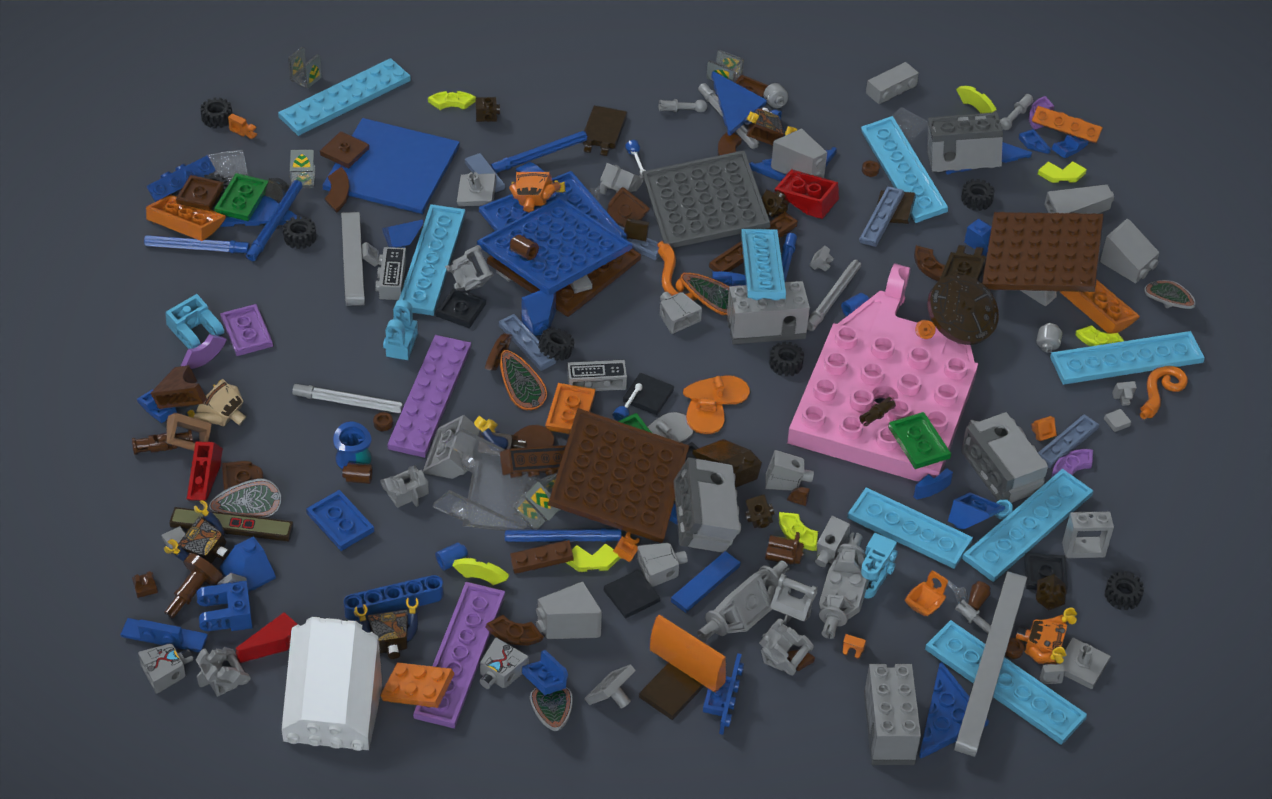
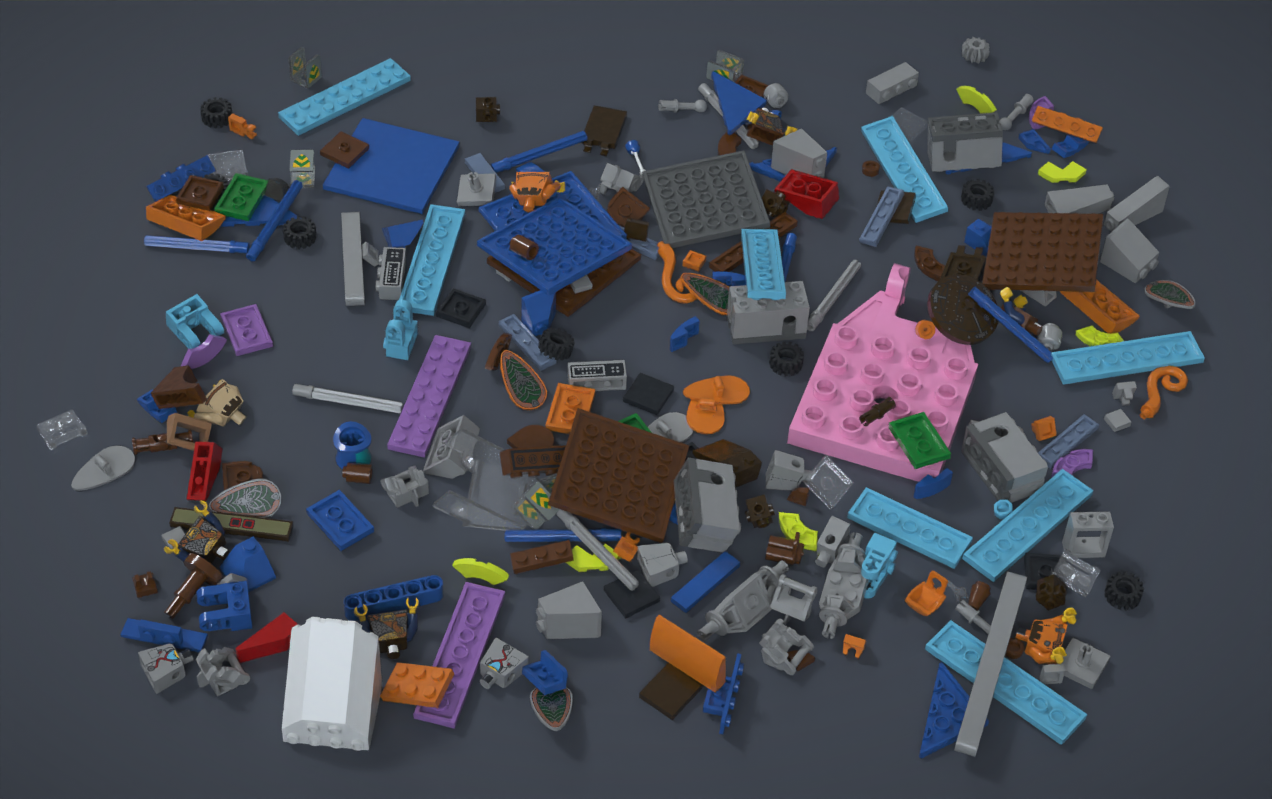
reddish brown tile [325,167,350,213] -> none
reddish brown tile [373,412,393,431] -> none
neon yellow tile [428,91,476,110] -> none
blue brick [435,542,468,571] -> none
light grey piece [445,245,494,291] -> none
torso [474,416,527,454] -> none
reddish brown tile [485,615,544,646] -> none
light grey tile [584,664,636,708] -> none
hinge [612,383,643,421] -> none
light grey torso [660,292,702,334] -> none
light grey tile [809,246,834,271] -> none
blue brick [841,293,869,317] -> none
light grey piece [864,664,921,765] -> none
blue slope [948,492,1005,529] -> none
none -> clear plate [36,409,88,450]
none -> light grey shield [71,446,135,491]
none -> light grey axle [556,509,639,591]
none -> blue slope [670,316,700,352]
none -> orange tile [682,250,707,272]
none -> clear tile [803,455,854,510]
none -> light grey gear [962,37,990,64]
none -> blue axle [968,287,1053,363]
none -> torso [1000,287,1043,336]
none -> clear plate [1051,548,1101,597]
none -> light grey slope [1104,176,1170,232]

